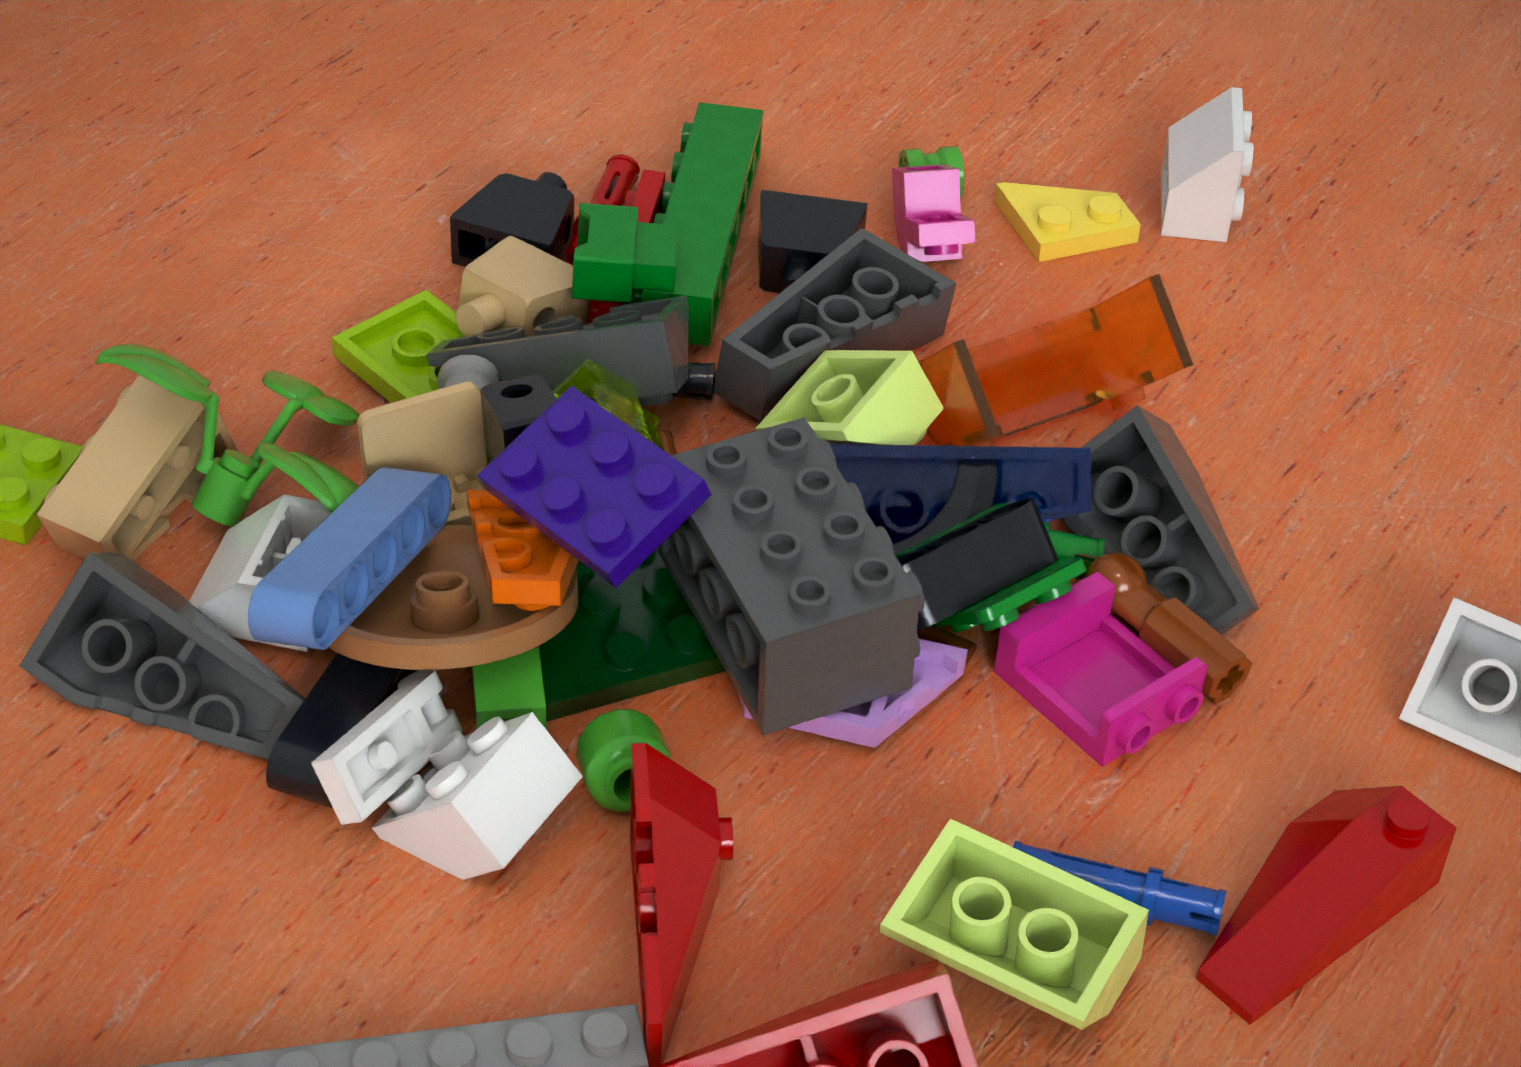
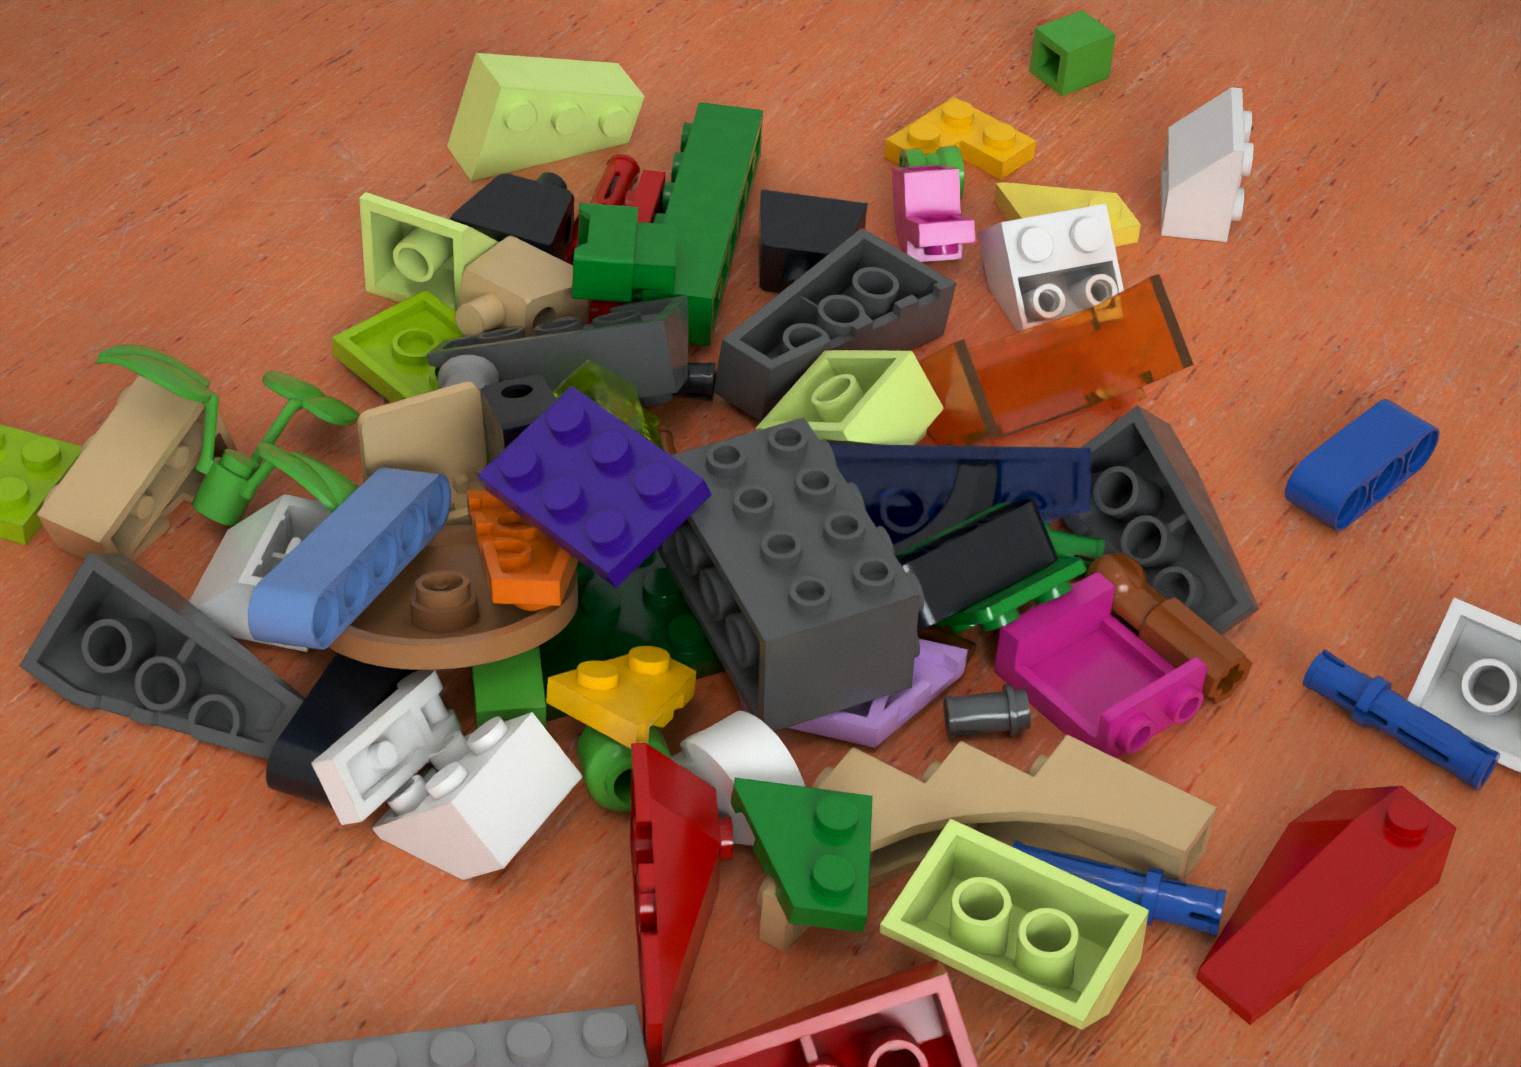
none -> yellowish green slope [359,192,499,312]
none -> yellowish green wedge [447,53,645,182]
none -> yellow wing [546,646,696,749]
none -> white brick [671,710,806,846]
none -> green wing [731,777,873,933]
none -> tan arch [756,735,1217,953]
none -> yellow plate [884,97,1036,180]
none -> dark grey pin [943,684,1030,739]
none -> white slope [977,204,1129,337]
none -> bright green brick [1029,10,1116,96]
none -> blue beam [1285,399,1440,531]
none -> blue pin [1303,649,1500,790]

